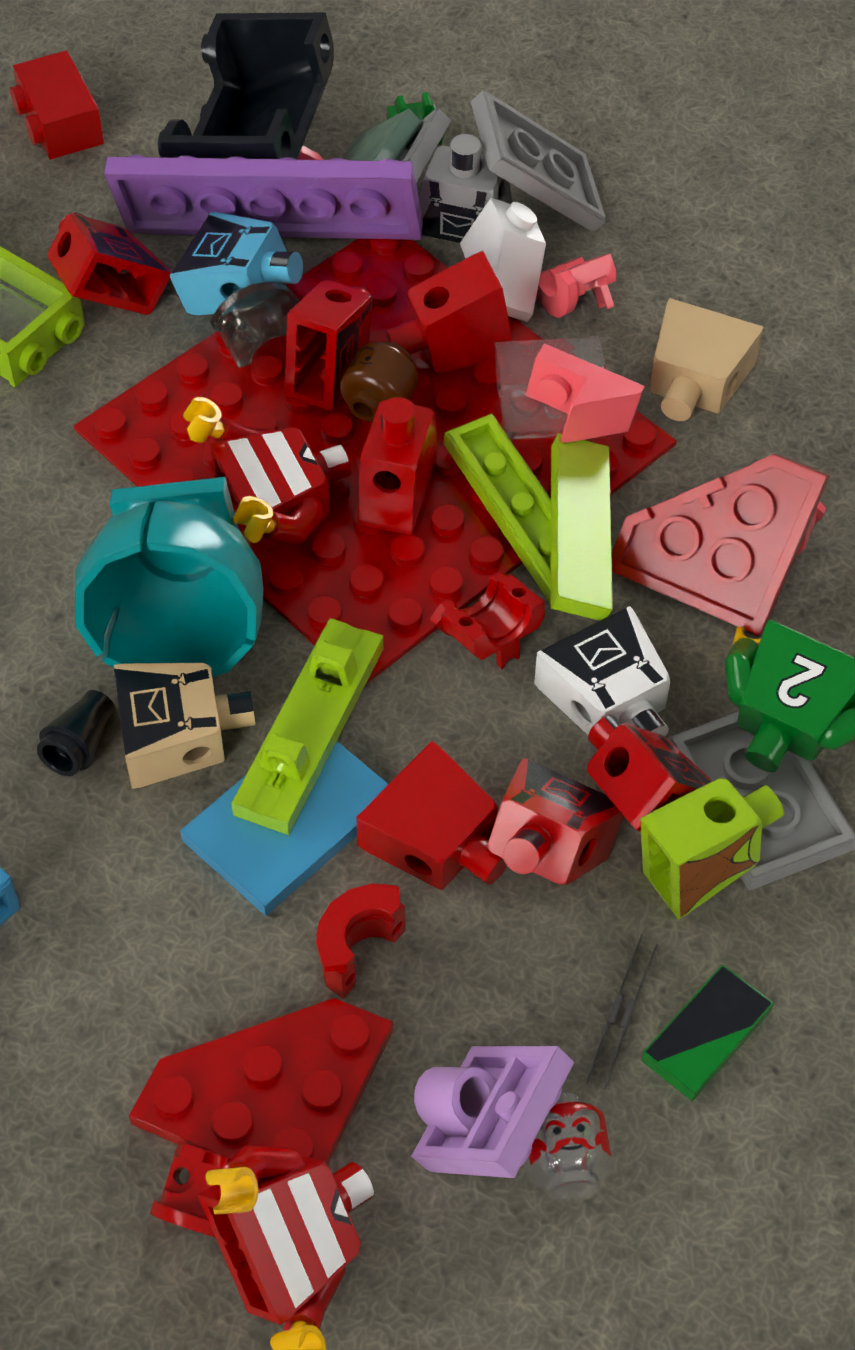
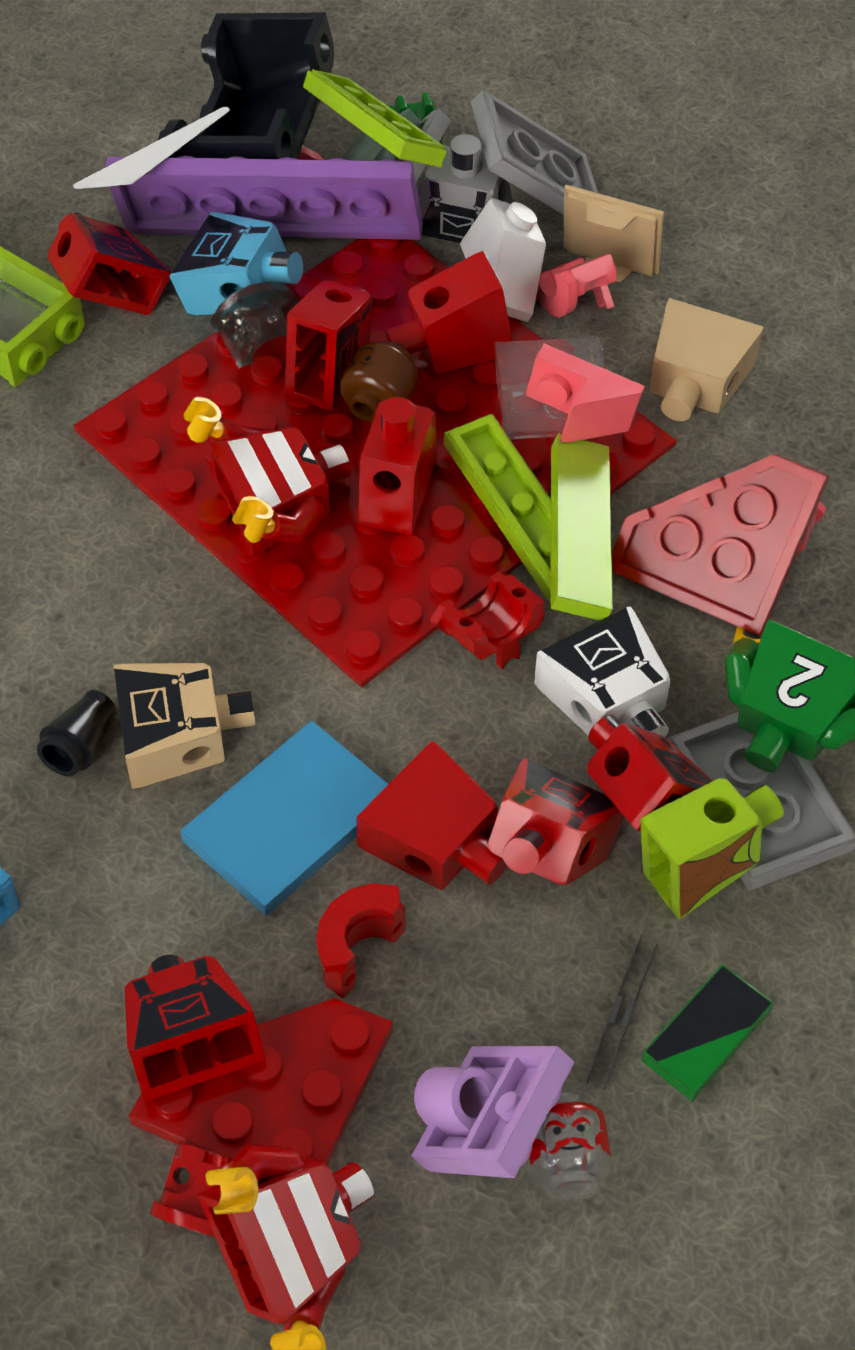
red brick [10,50,104,160] -> none
teal plate [75,477,263,677] -> none
lime hinge [231,618,384,835] -> none
none -> white sticker [73,107,230,189]
none -> red torso [124,954,266,1102]
none -> lime tile [303,69,447,167]
none -> tan piece [564,185,664,282]

